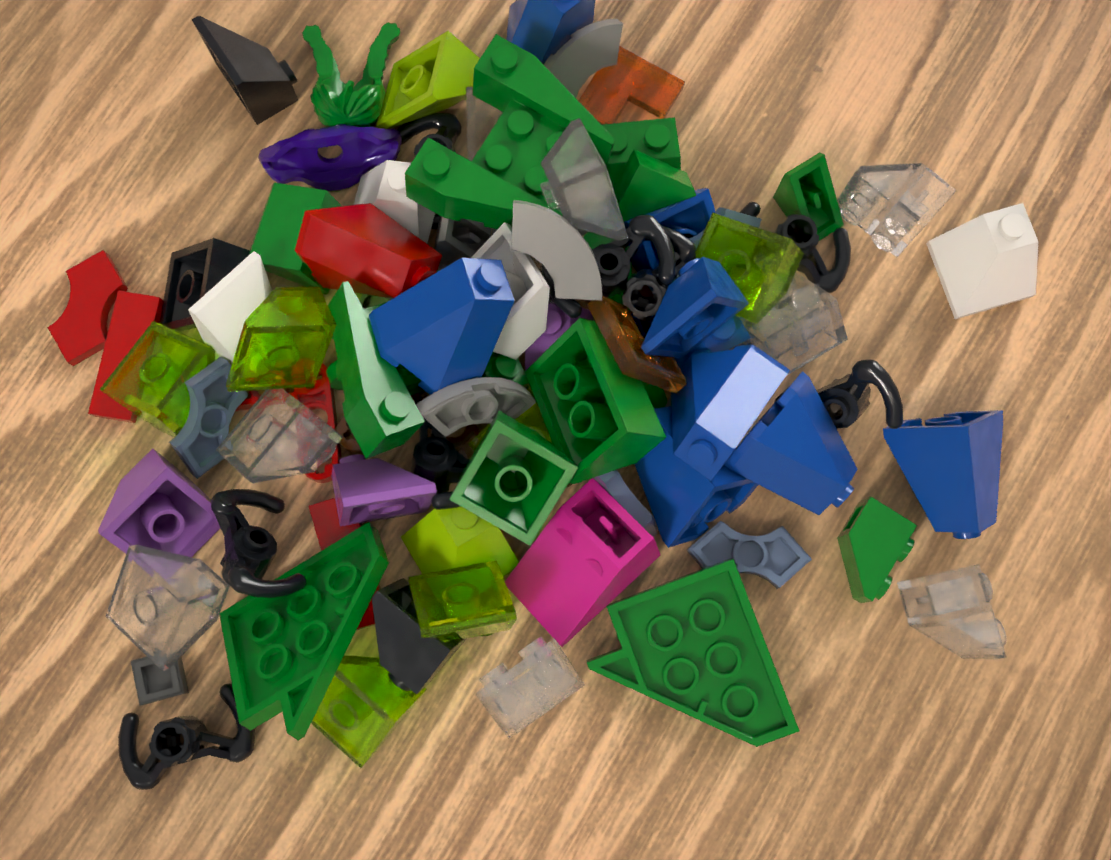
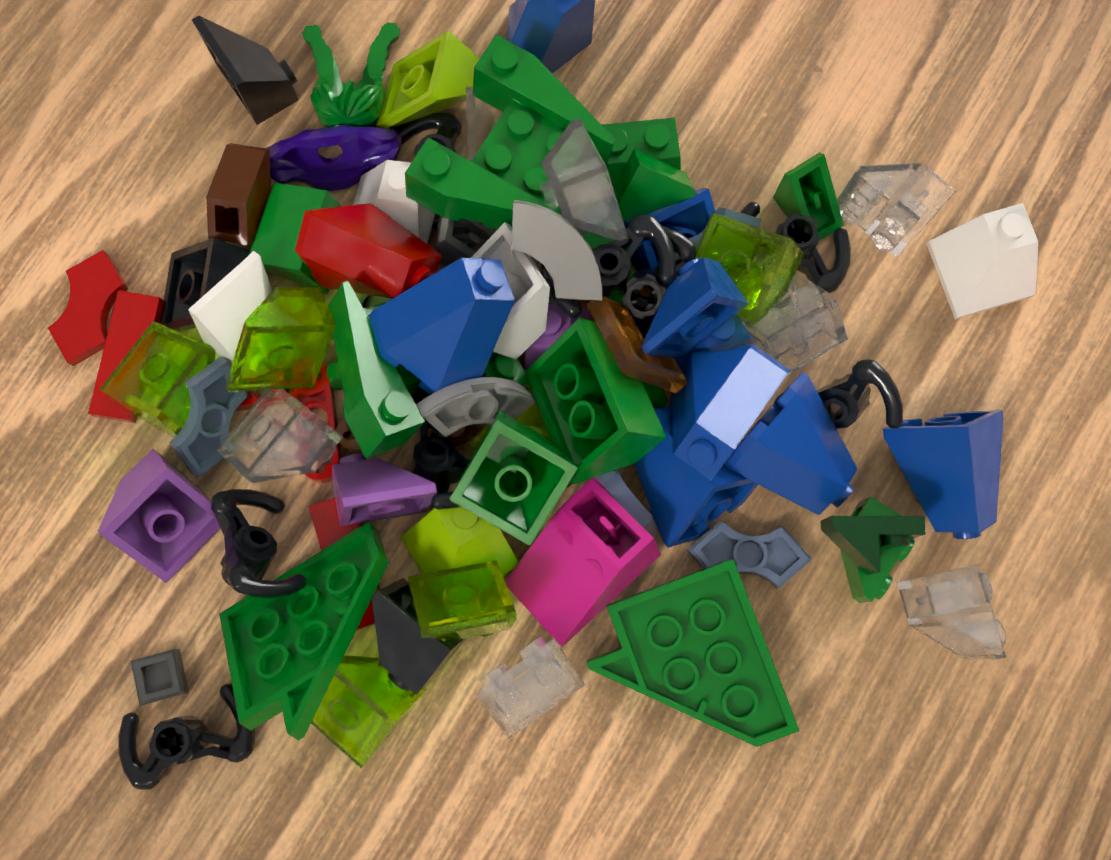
clear slope [105,545,230,671] -> none
light grey tile [544,19,623,98] -> none
clear orange tile [579,46,685,125] -> none
none -> reddish brown slope [206,143,271,245]
none -> dark green slope [820,516,925,575]

